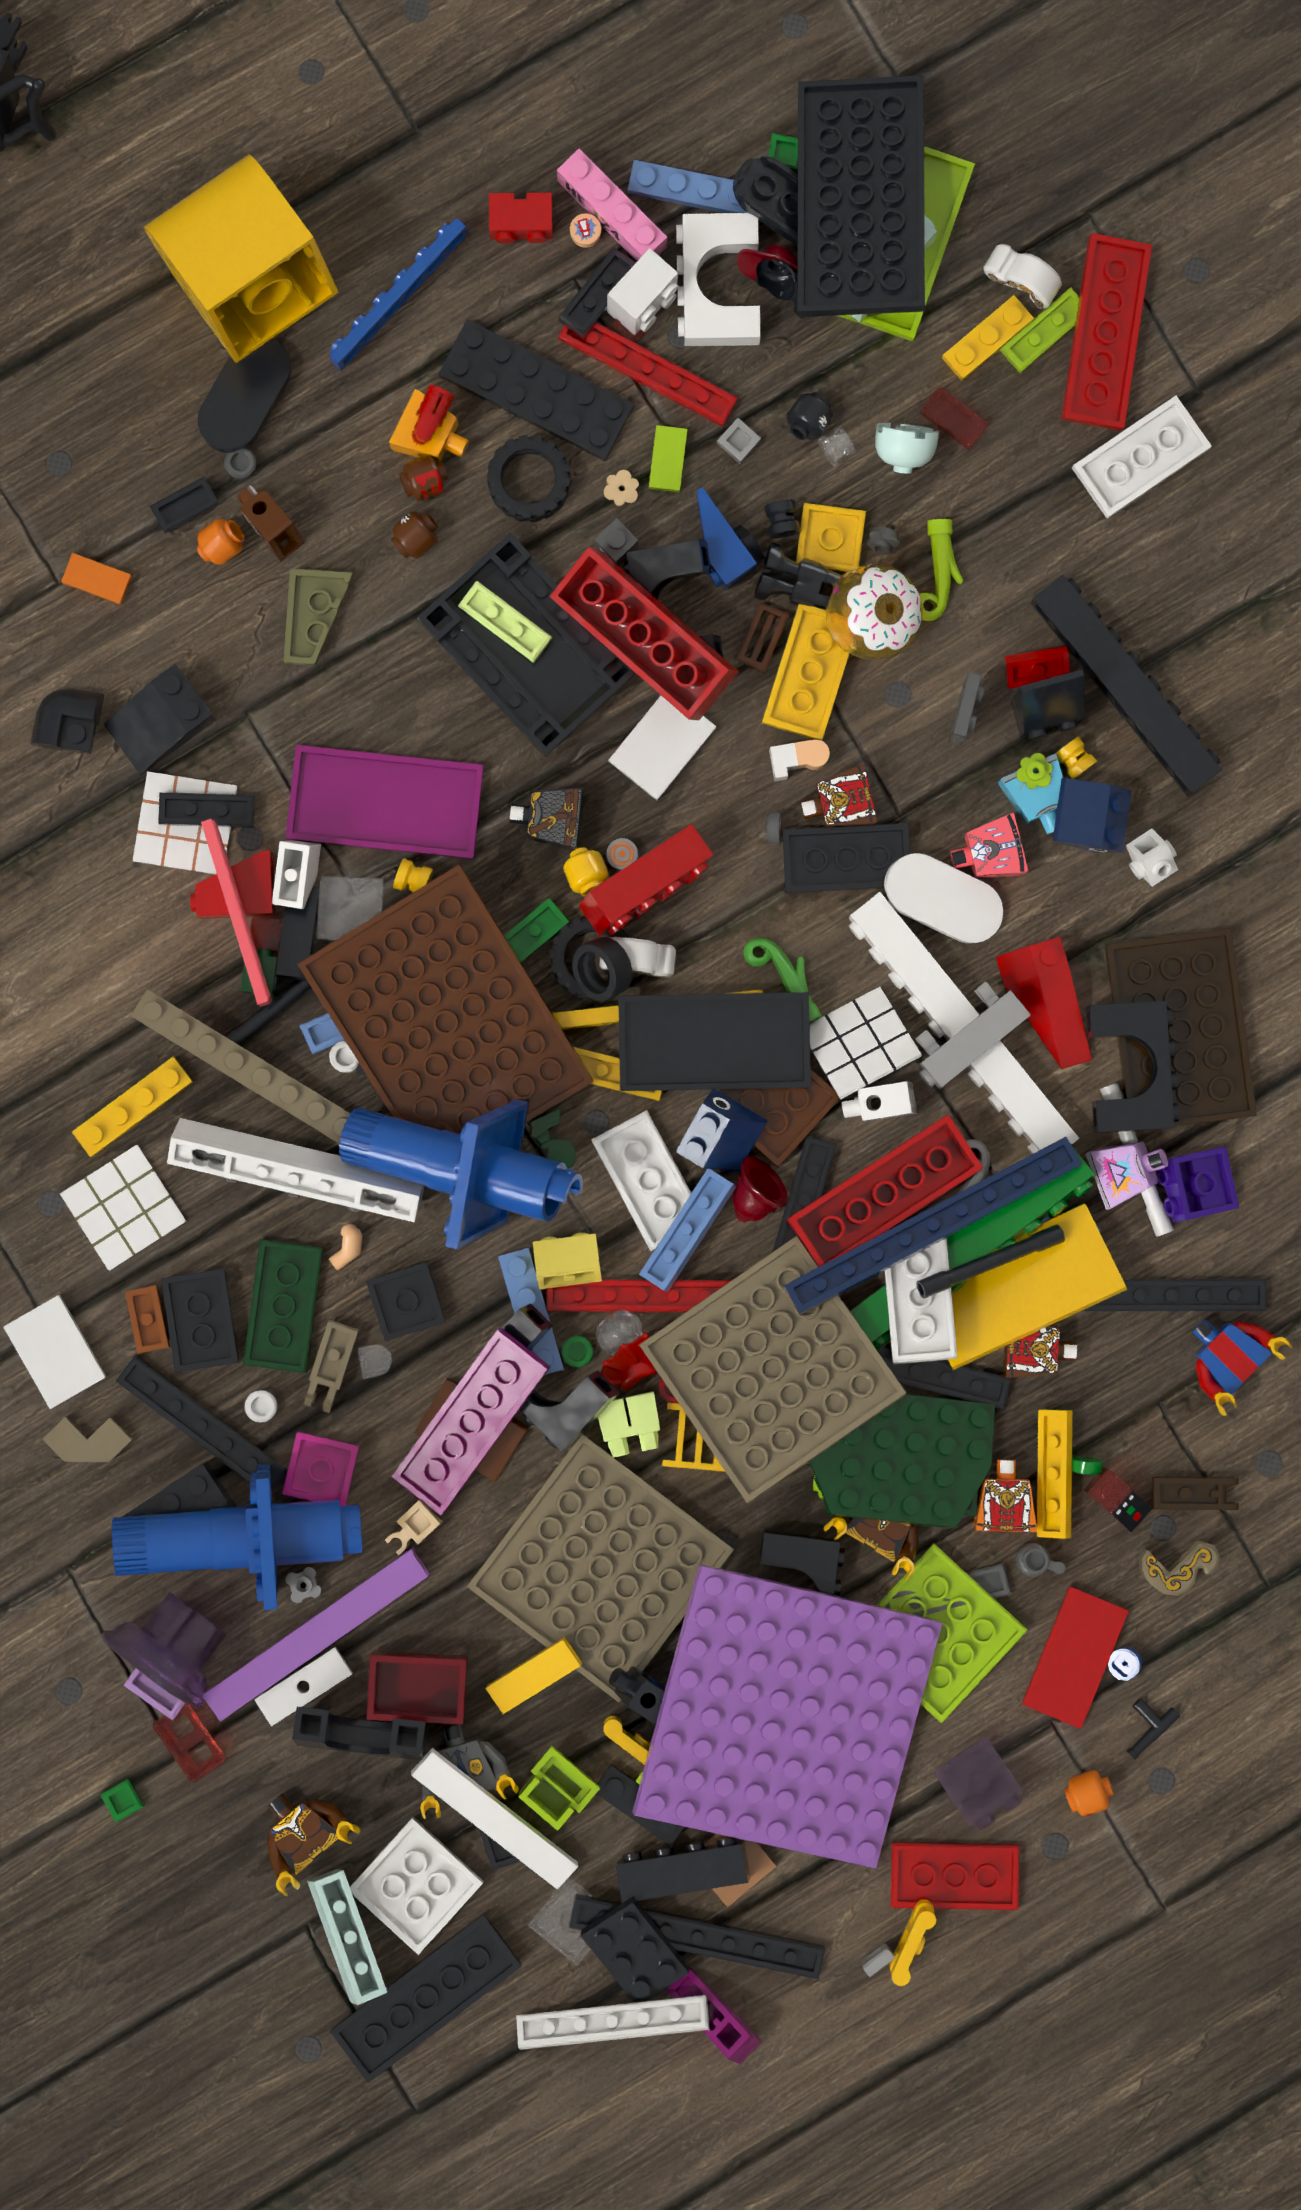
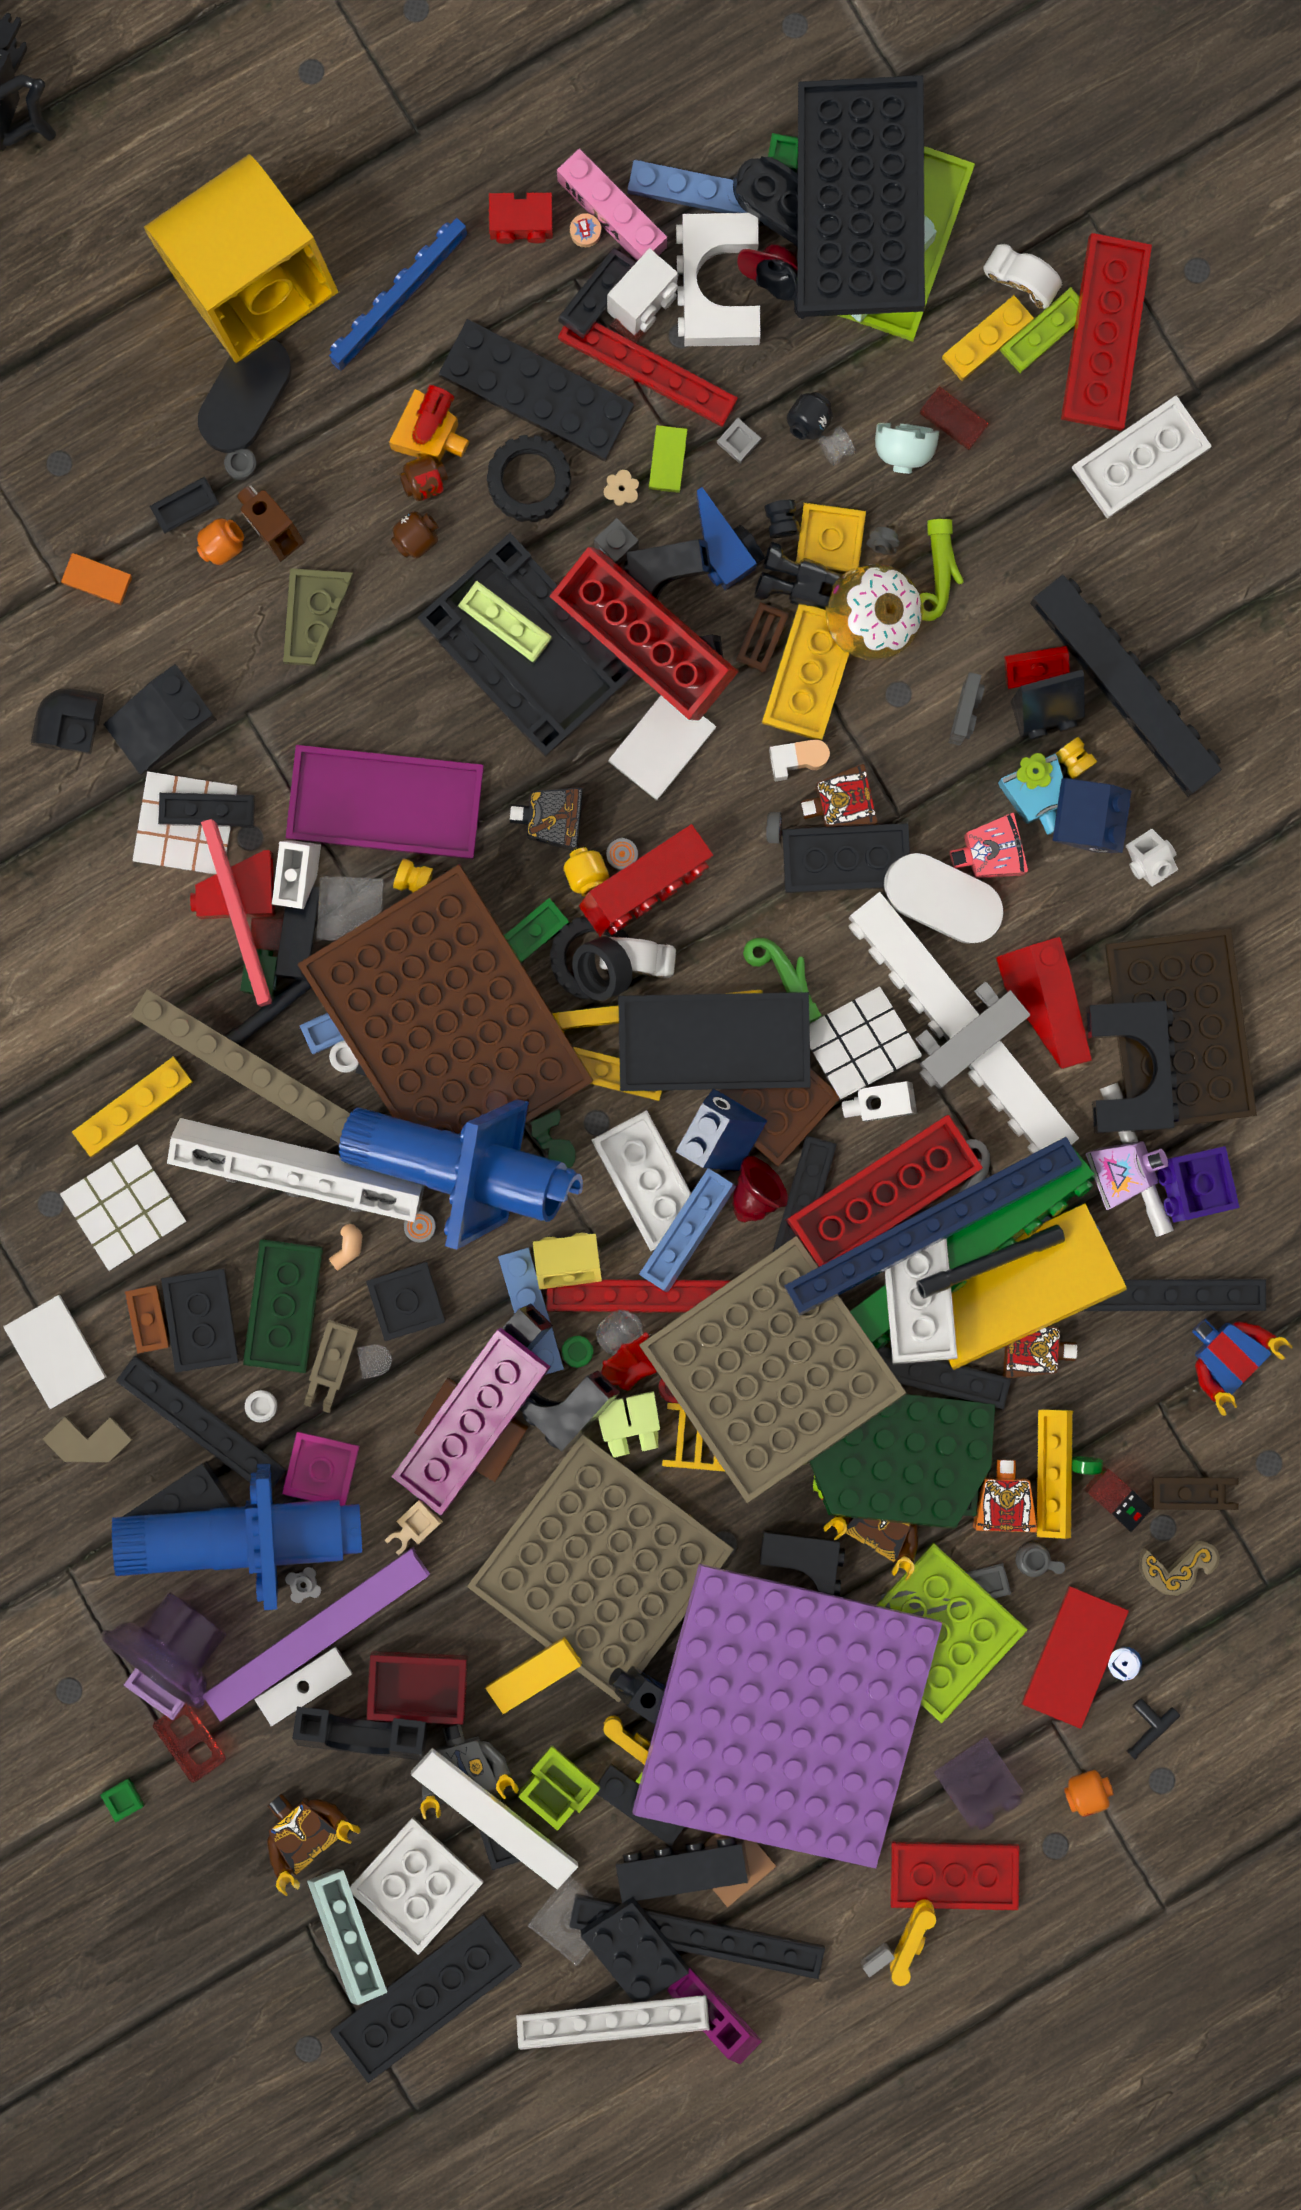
none -> light grey tile [404,1211,436,1242]

